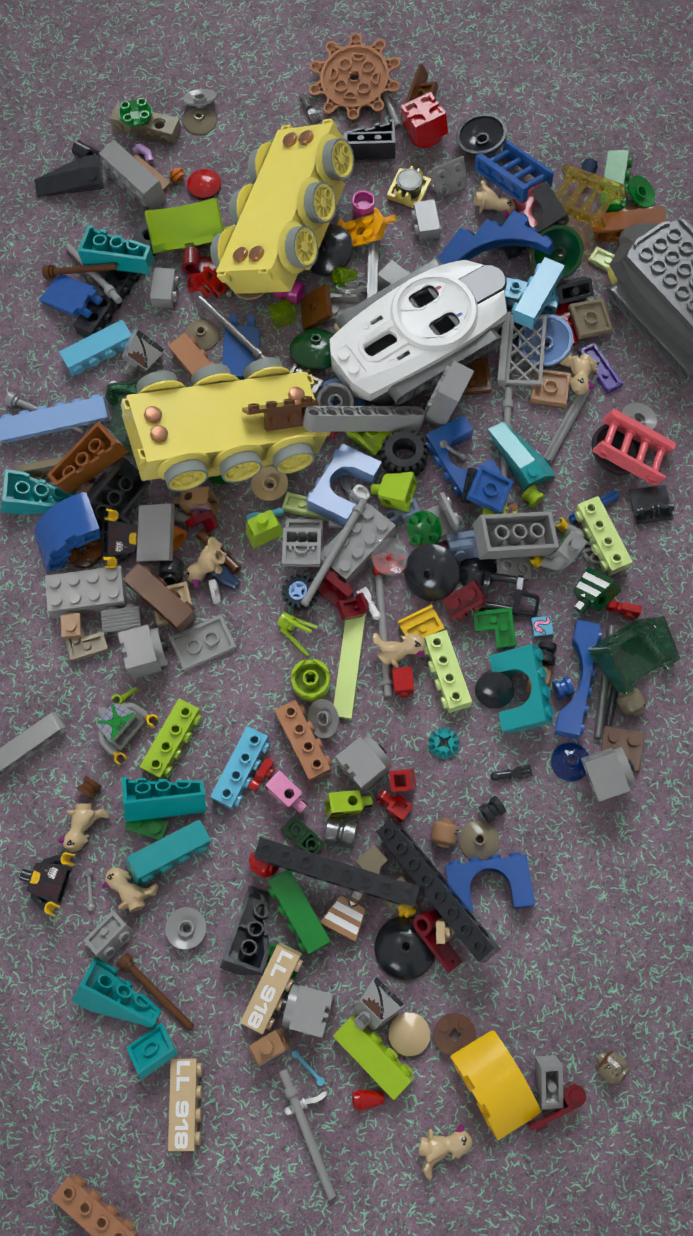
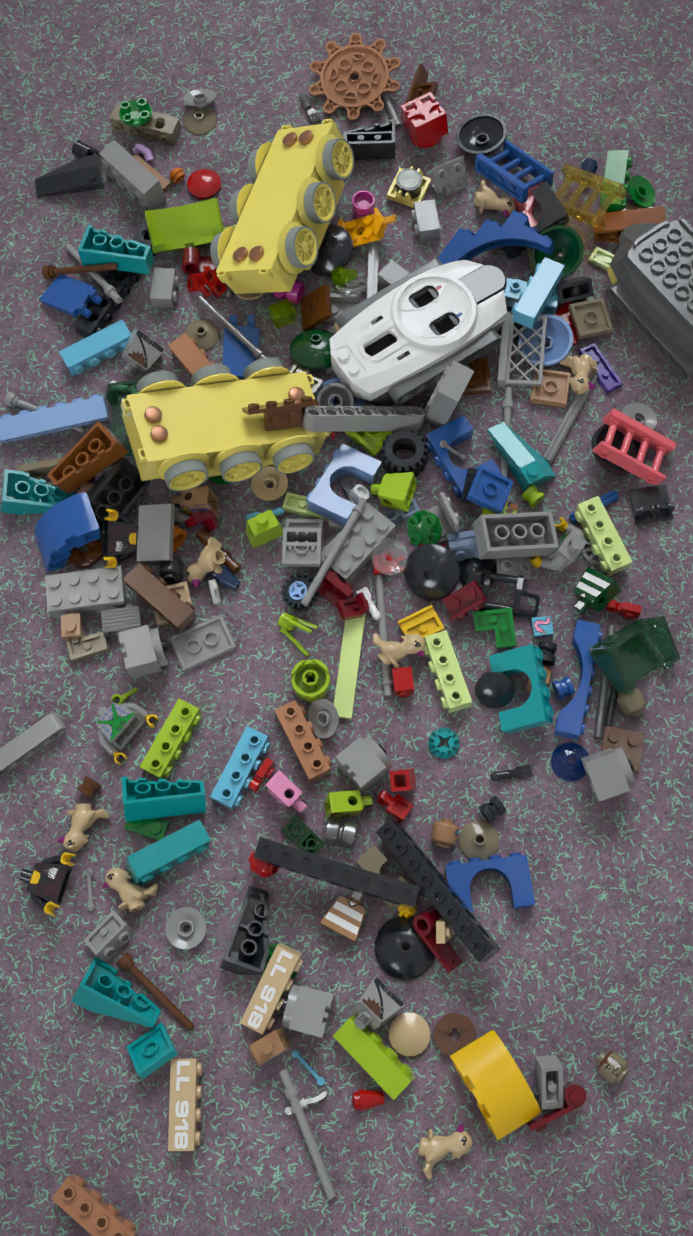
green brick [267,870,331,956] -> none

